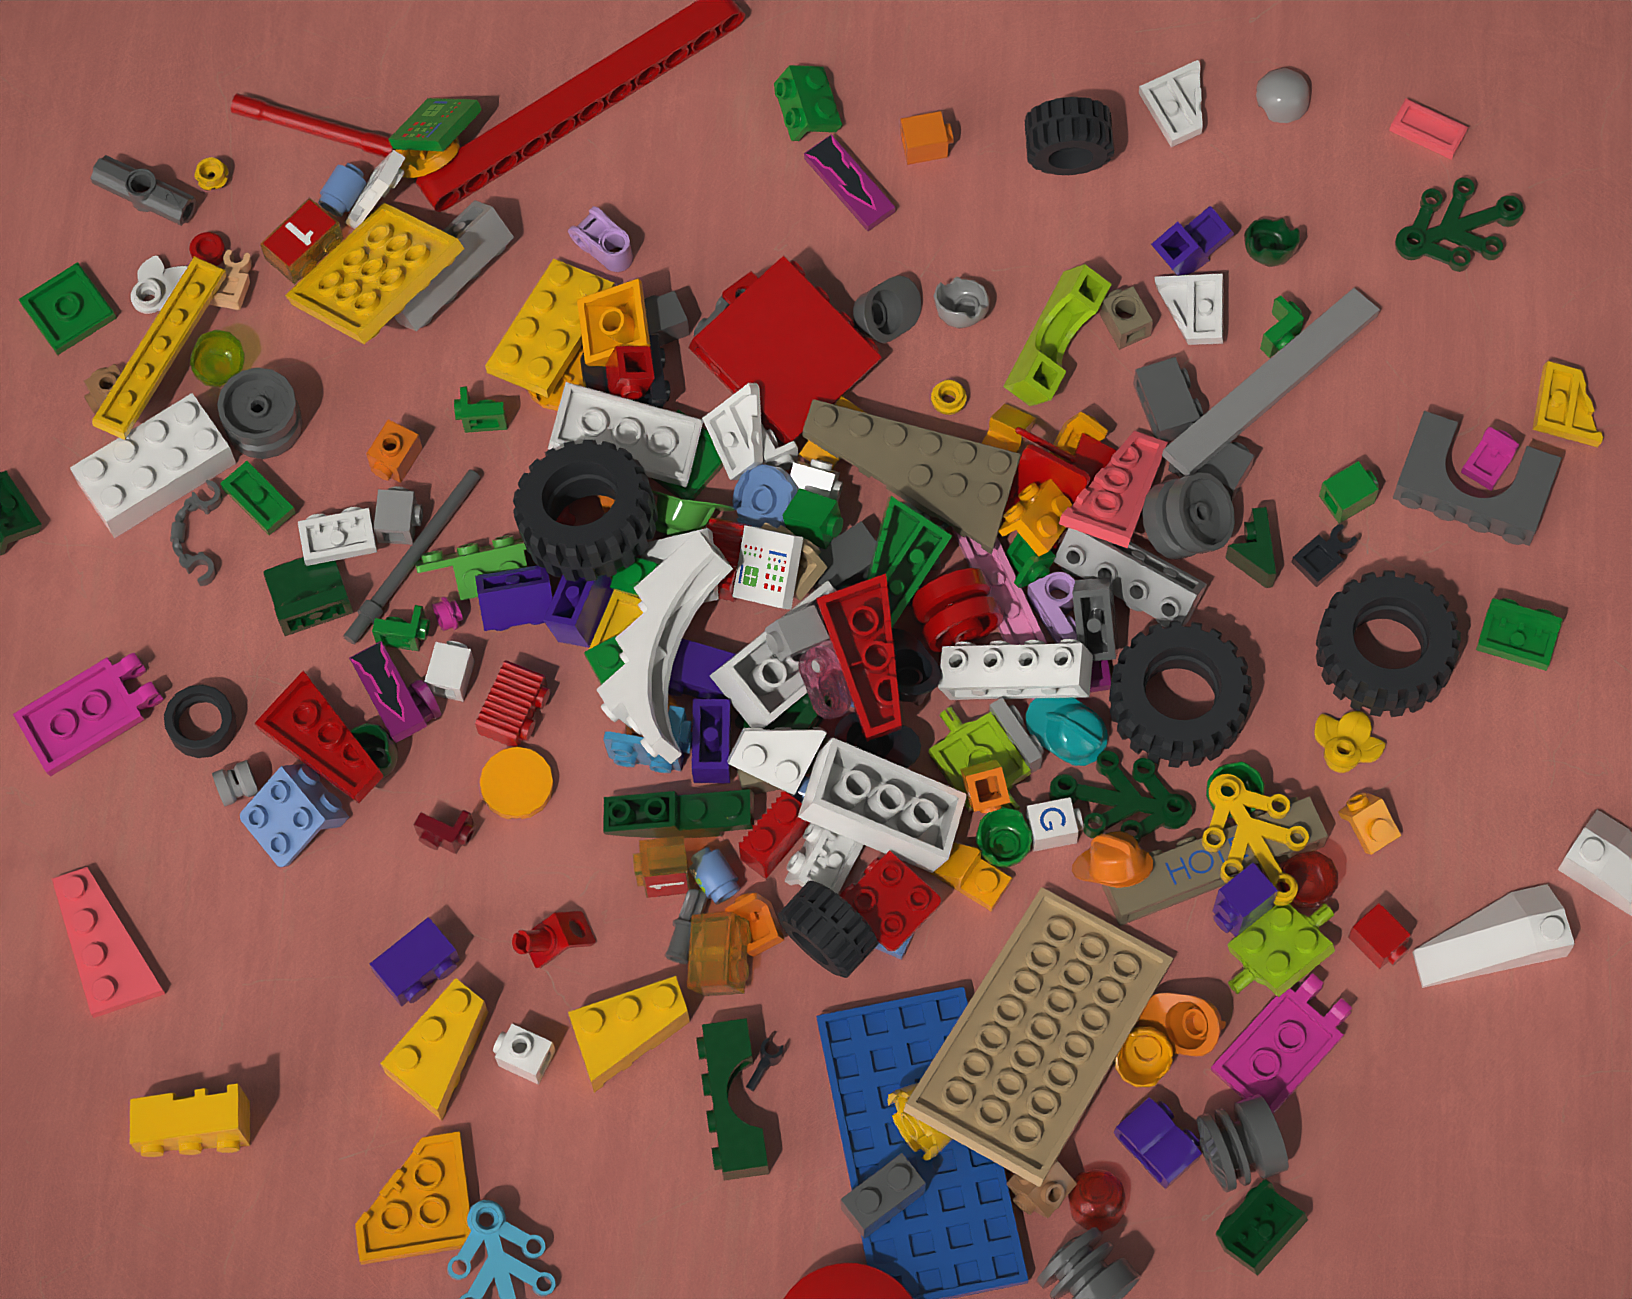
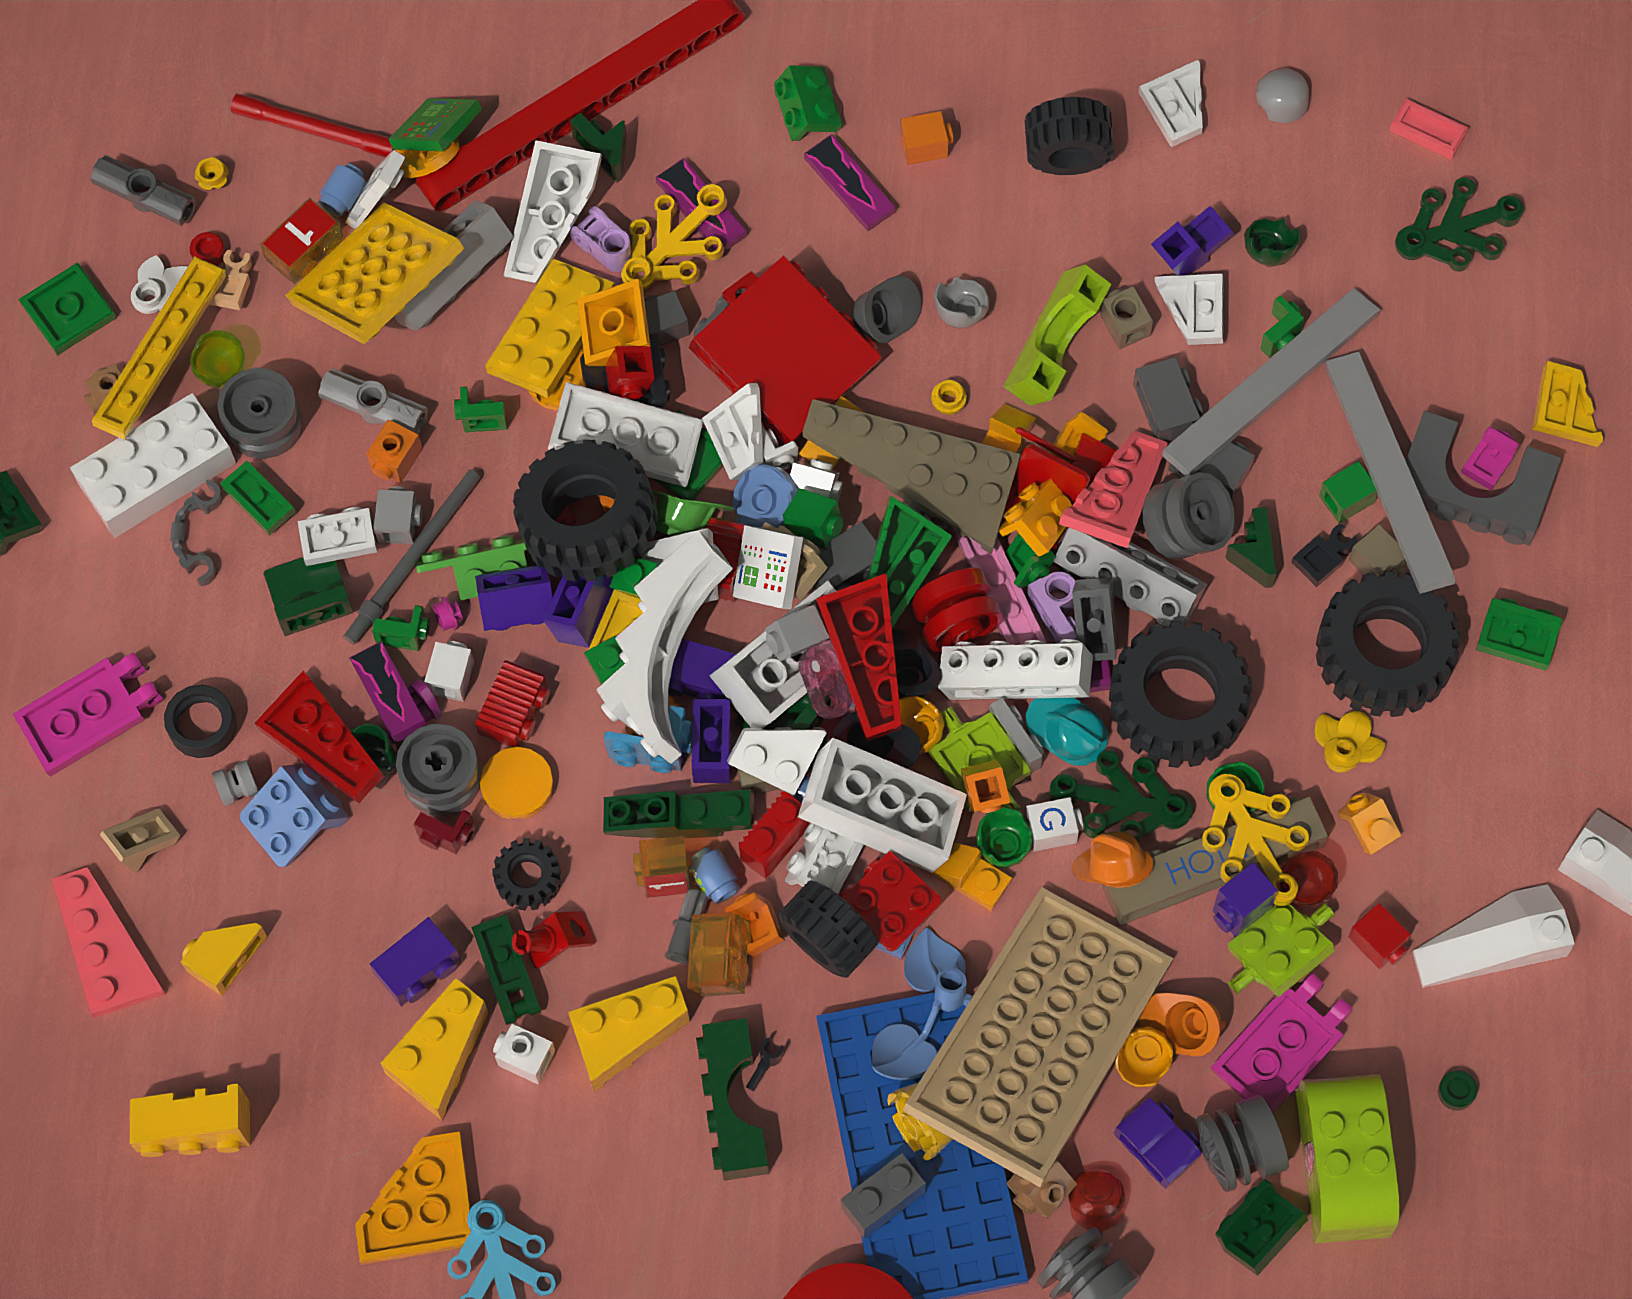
none -> tan slope [100,808,180,872]
none -> yellow slope [180,923,267,996]
none -> light grey piece [318,368,428,434]
none -> dark grey wheel [396,724,482,817]
none -> dark green plate [471,914,541,1025]
none -> black tyre [492,838,561,911]
none -> white wedge [504,141,602,284]
none -> dark green slope [570,113,627,182]
none -> yellow plant [621,184,727,291]
none -> tile [656,158,747,252]
none -> medium blue plant [872,928,972,1080]
none -> light orange hair [899,695,944,754]
none -> lime brick [1295,1074,1399,1244]
none -> light grey tile [1325,352,1455,594]
none -> dark tan brick [1349,525,1407,578]
none -> dark green tile [1438,1070,1478,1111]

